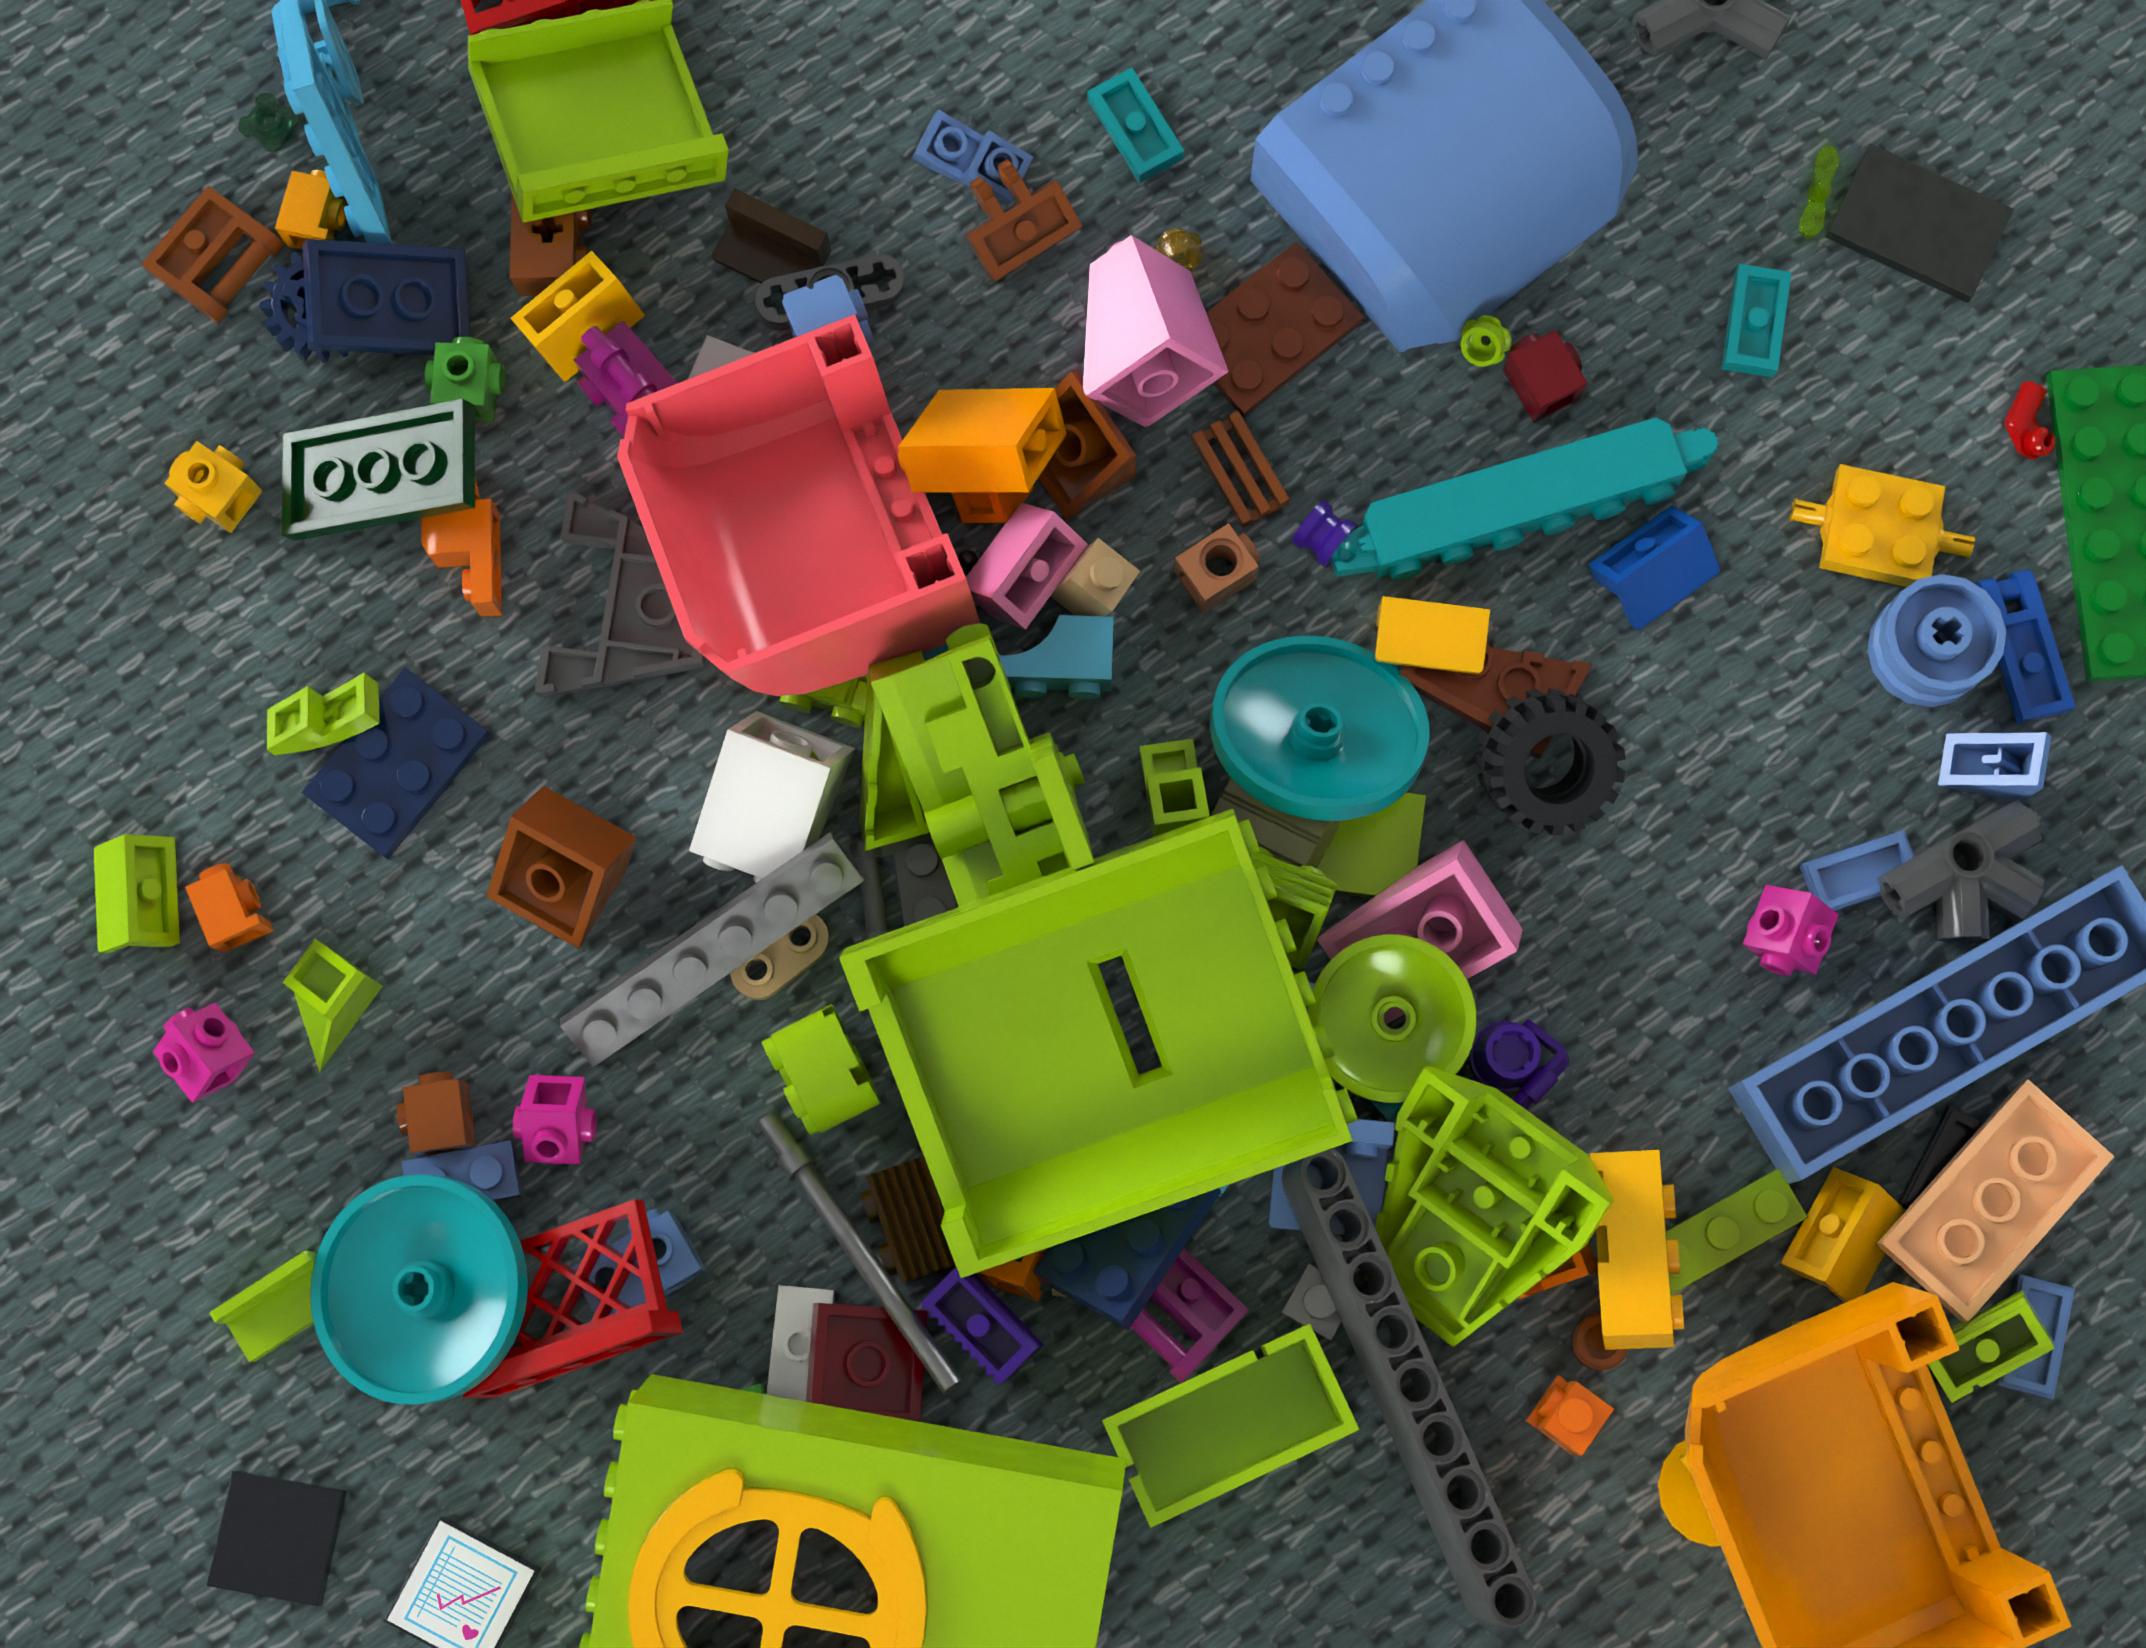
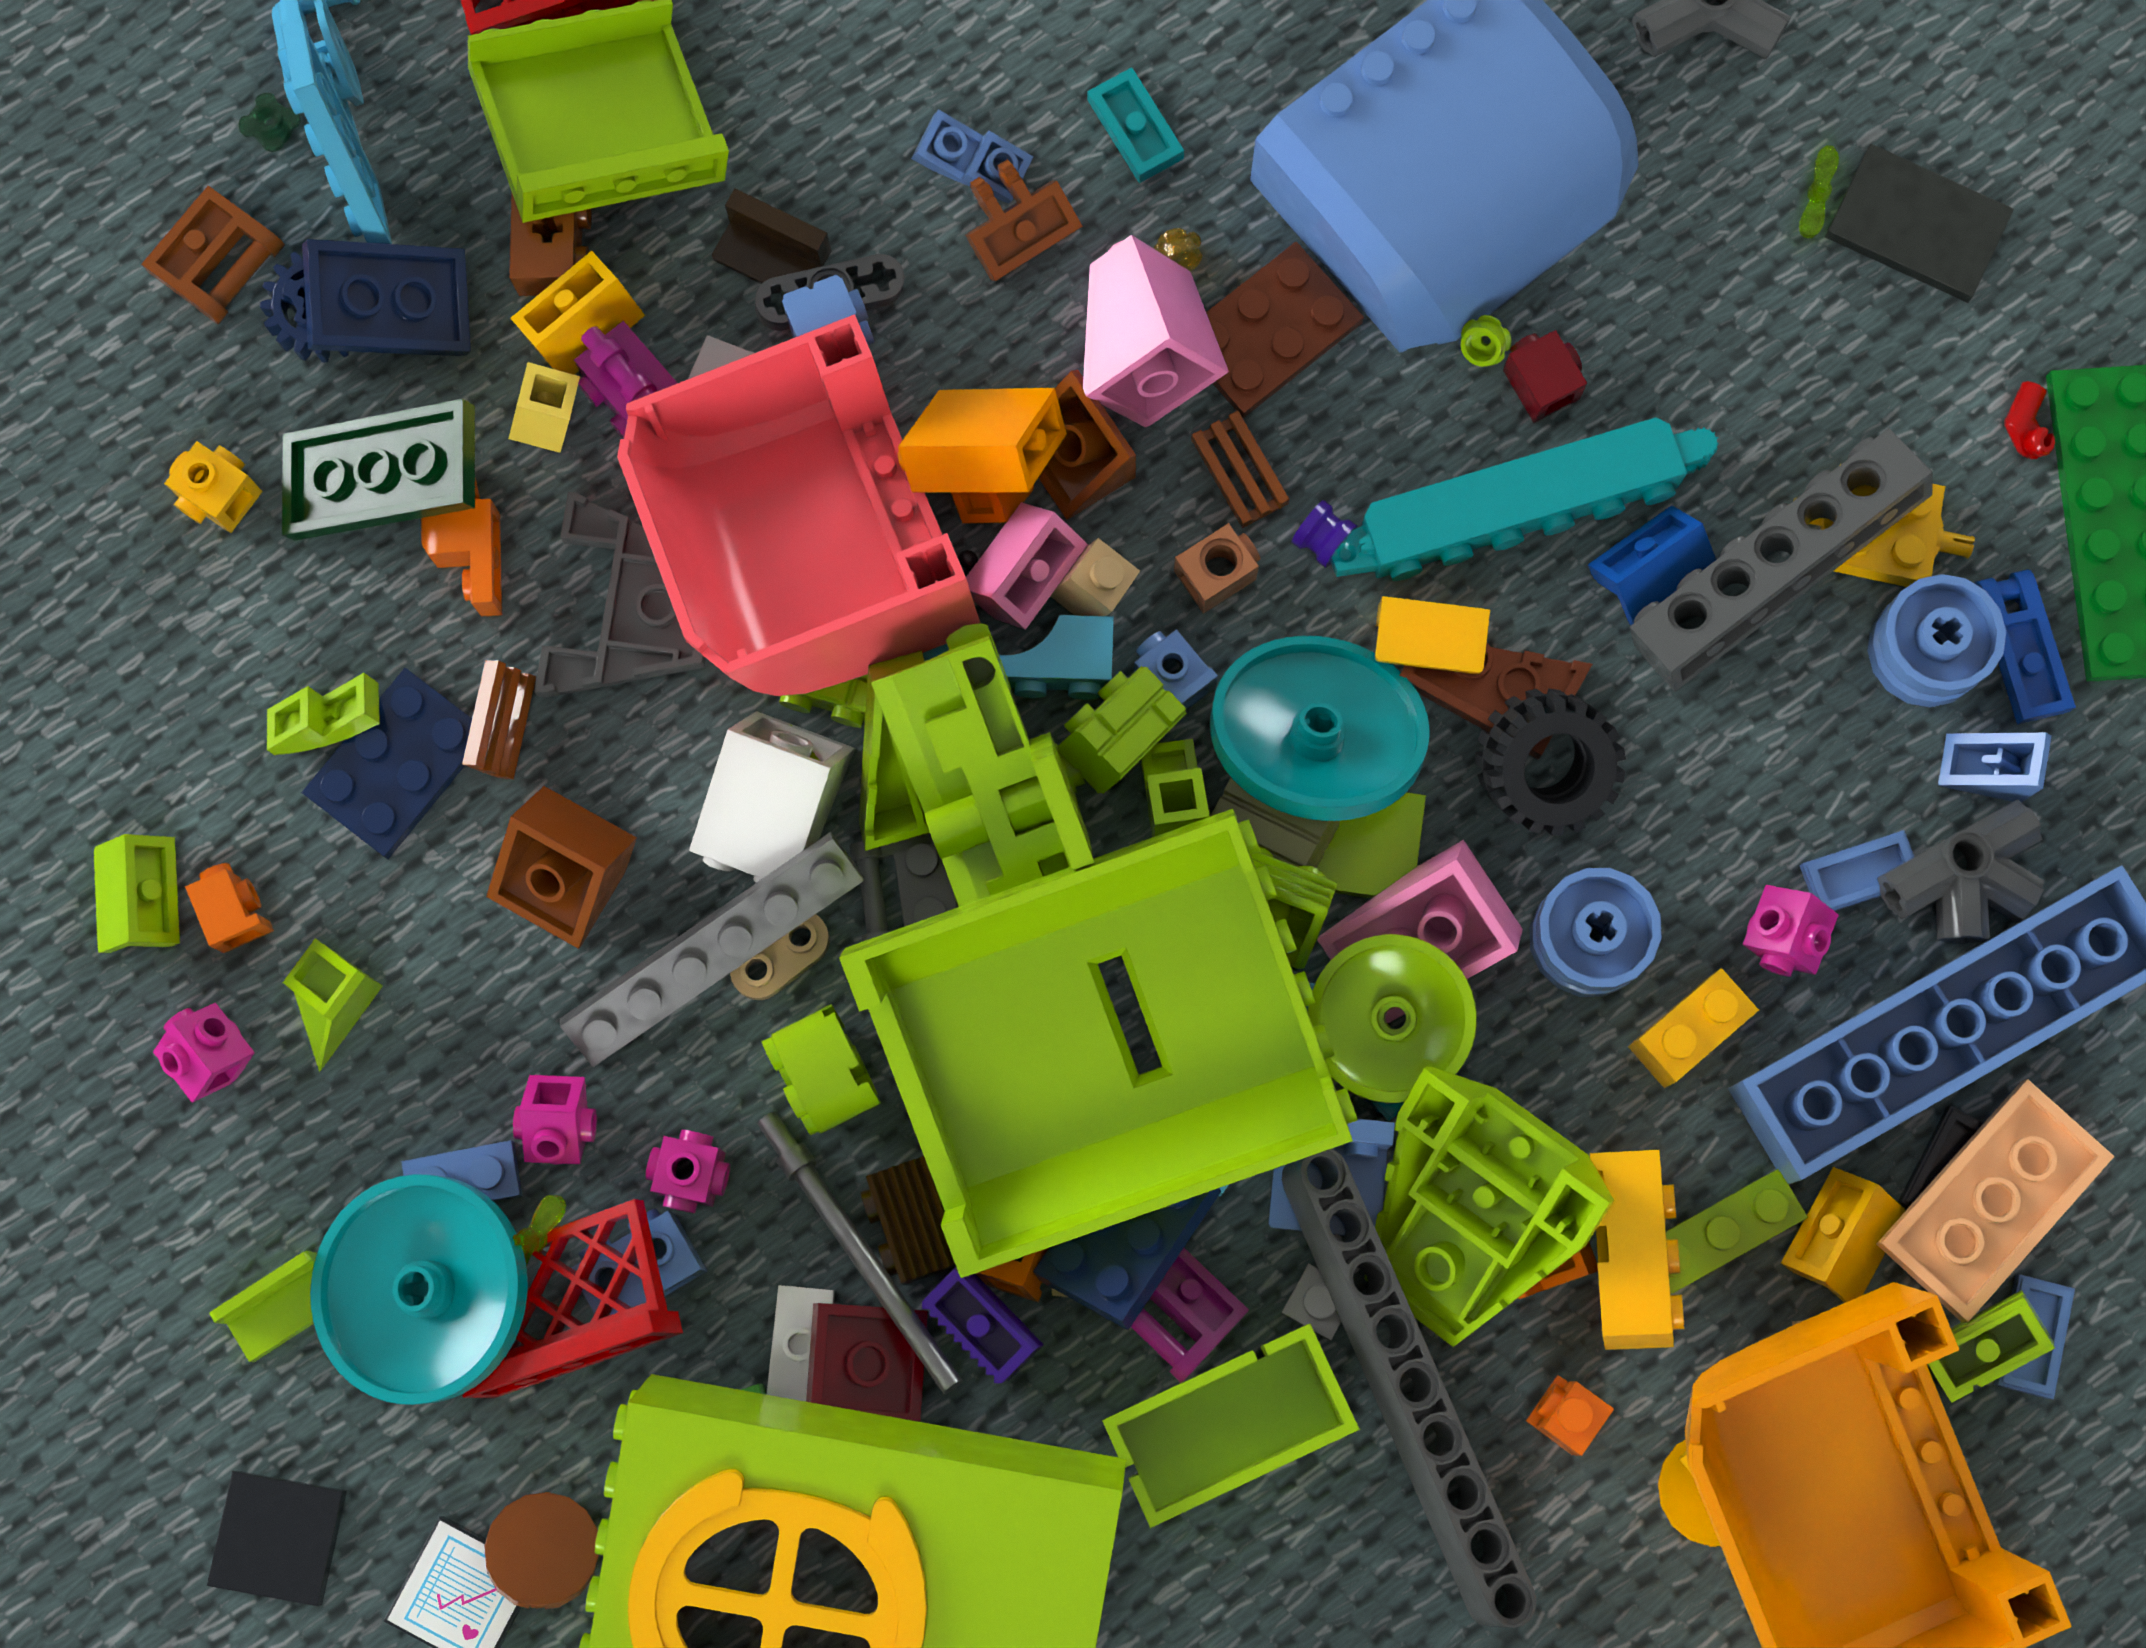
light orange brick [275,170,347,250] -> none
dark orange brick [397,1072,476,1157] -> none
bright green brick [425,337,506,422] -> none
dark purple piece [1468,1019,1570,1110] -> none
dark orange tile [1571,1313,1628,1370] -> none
teal plate [1721,263,1792,378] -> none
none -> dark orange tile [462,660,536,780]
none -> dark orange tile [484,1492,599,1610]
none -> light yellow brick [508,362,580,453]
none -> clear neon green piece [512,1195,566,1267]
none -> dark pink brick [646,1129,731,1214]
none -> lime brick [1058,666,1187,794]
none -> medium blue brick [1134,629,1218,711]
none -> medium blue wheel [1529,868,1662,997]
none -> yellow brick [1628,968,1759,1088]
none -> dark grey brick [1630,428,1933,692]

